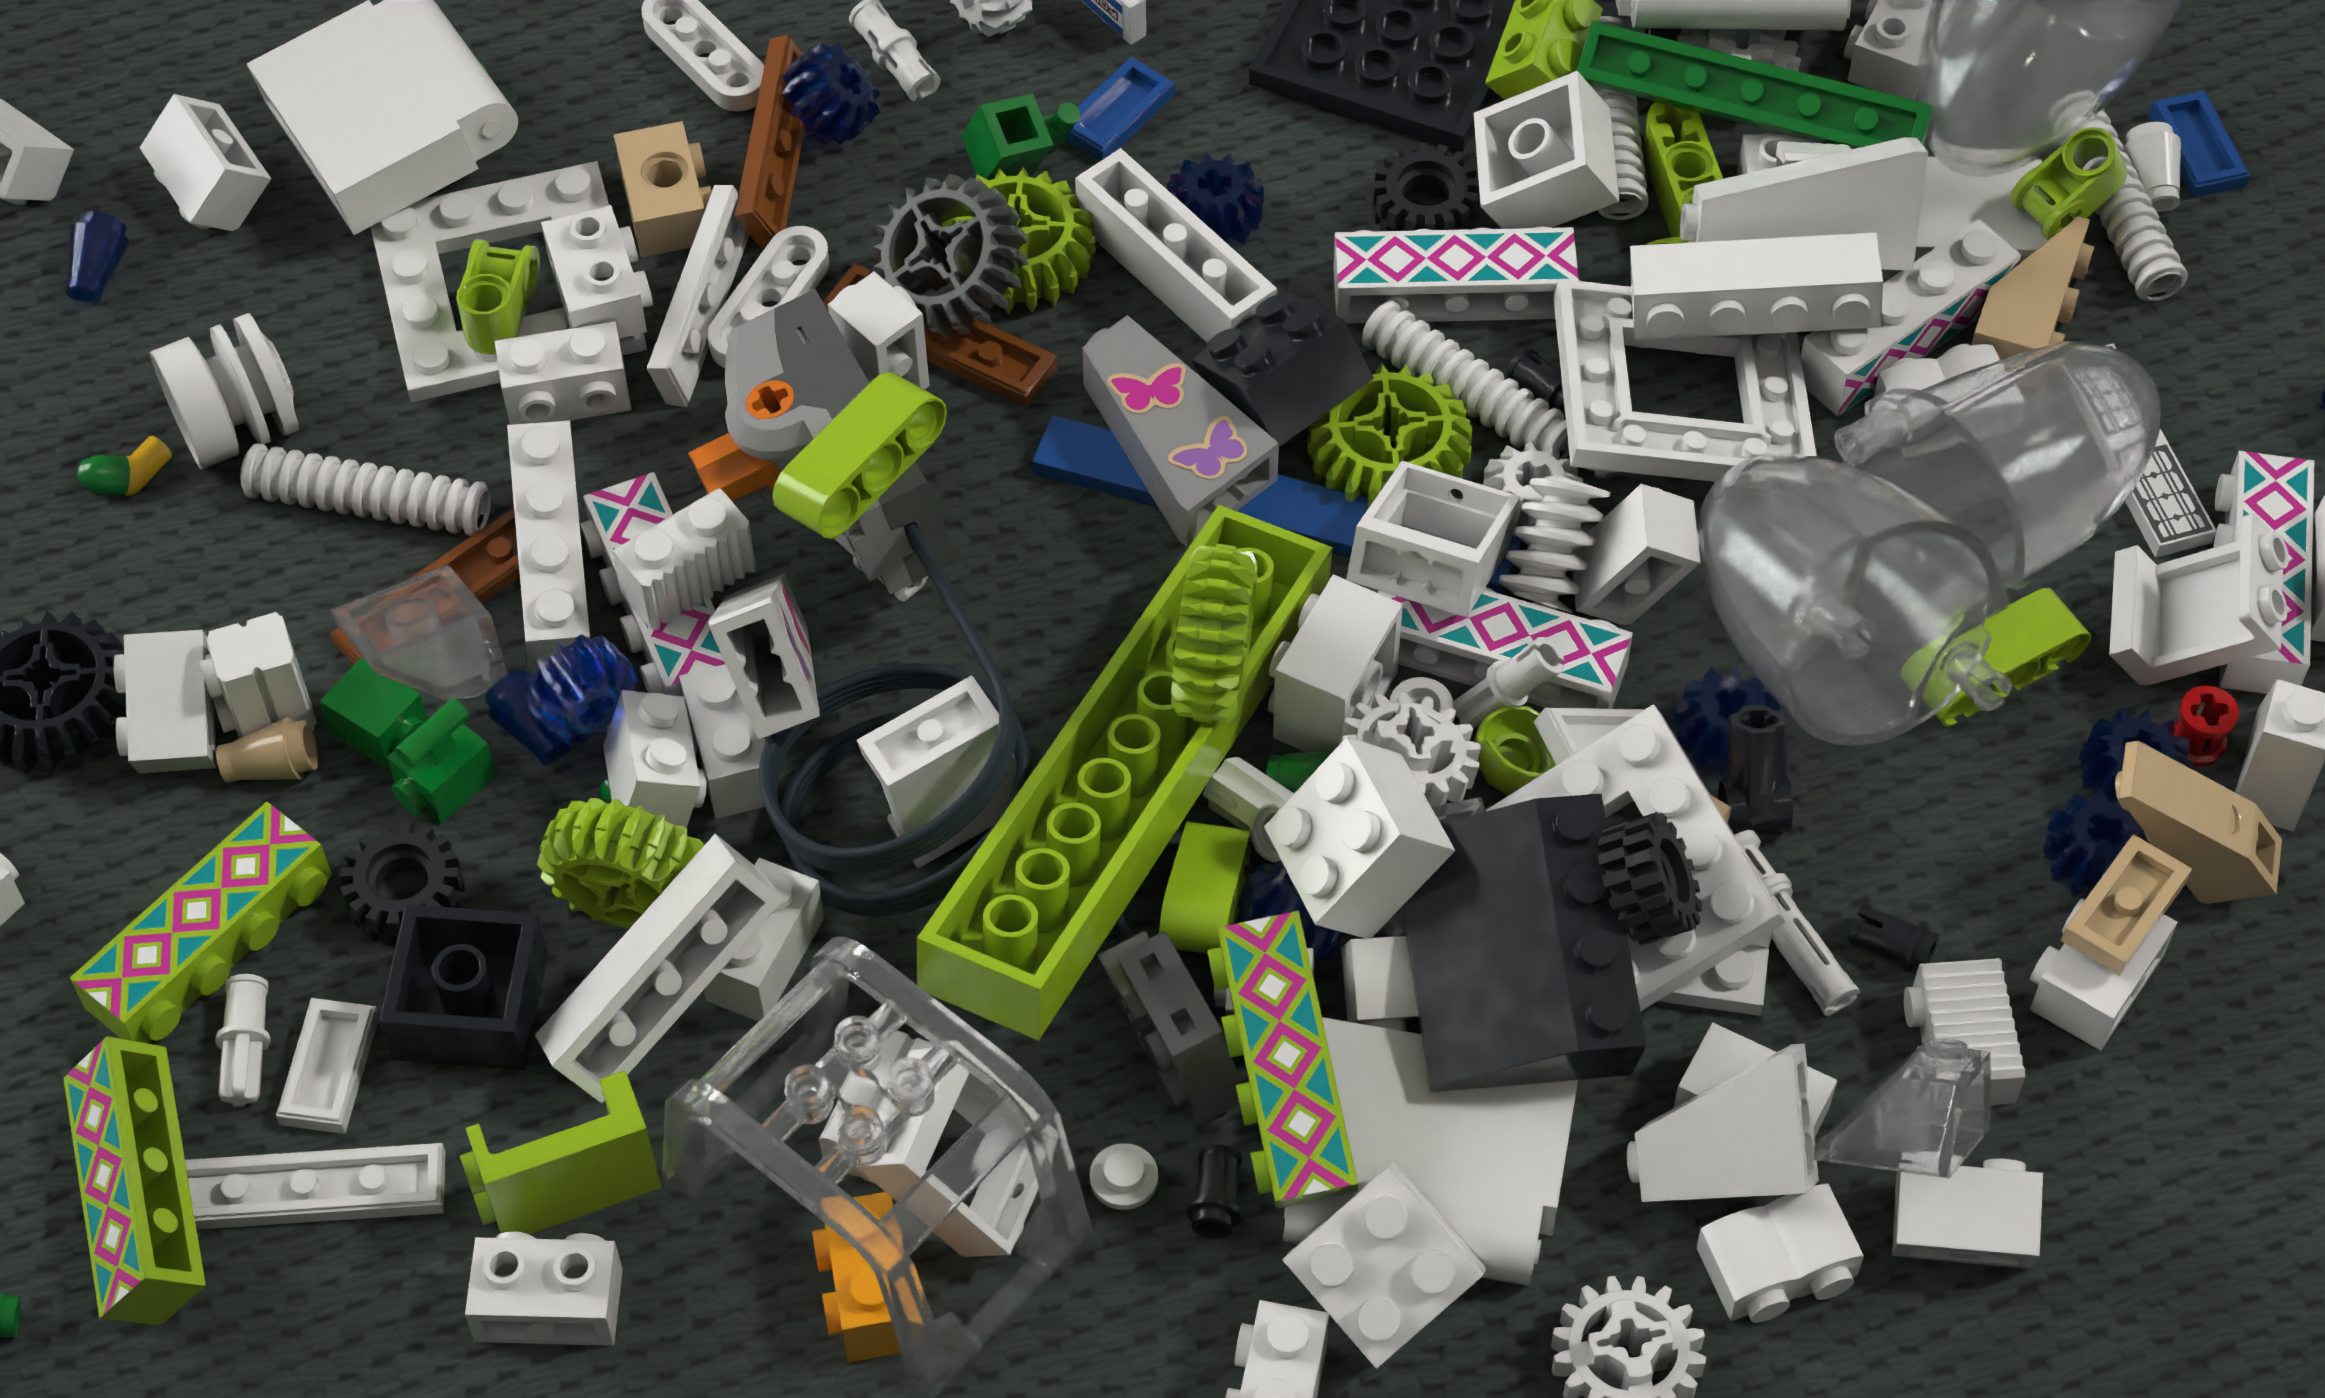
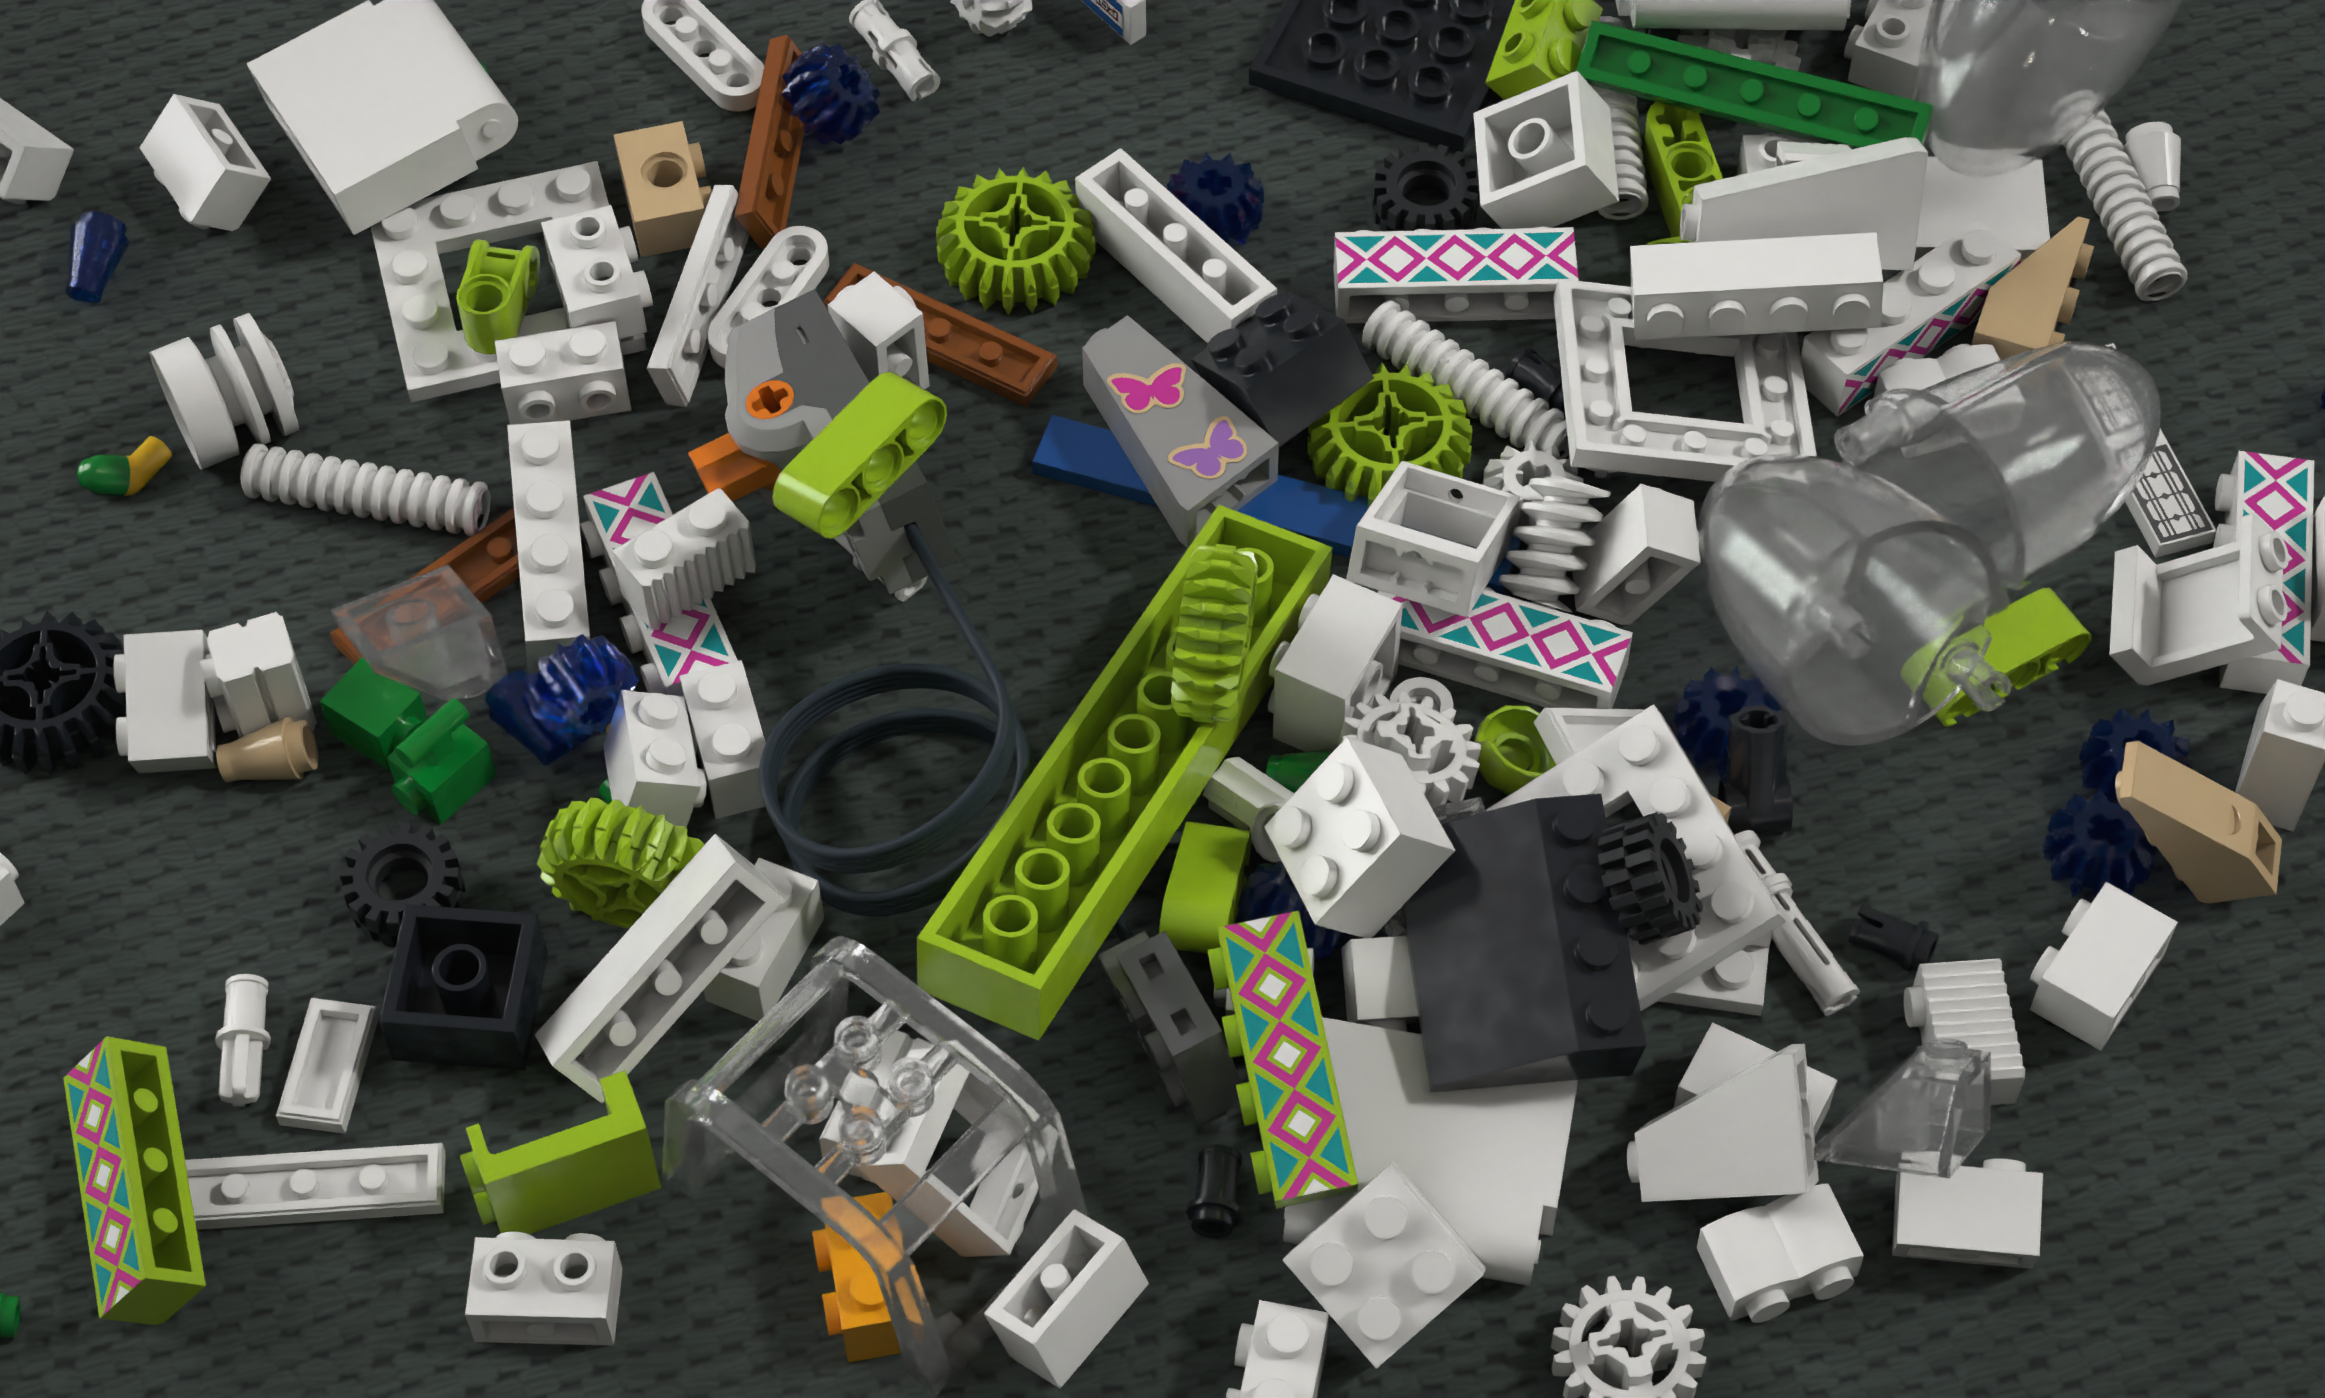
lime brick [70,802,332,1044] -> none
white slope [708,573,820,739] -> none
white panel [857,675,1017,869] -> none
dark grey gear [868,174,1029,338] -> none
green brick [961,93,1080,181] -> none
blue tile [1065,57,1176,161] -> none
white plate [1090,1143,1158,1210] -> none
white axle [1453,637,1564,729] -> none
lime piece [2009,127,2127,240] -> none
tan plate [2061,834,2192,976] -> none
blue tile [2147,91,2250,198] -> none
red bush [2169,685,2239,766] -> none
none -> white brick [984,1209,1149,1389]

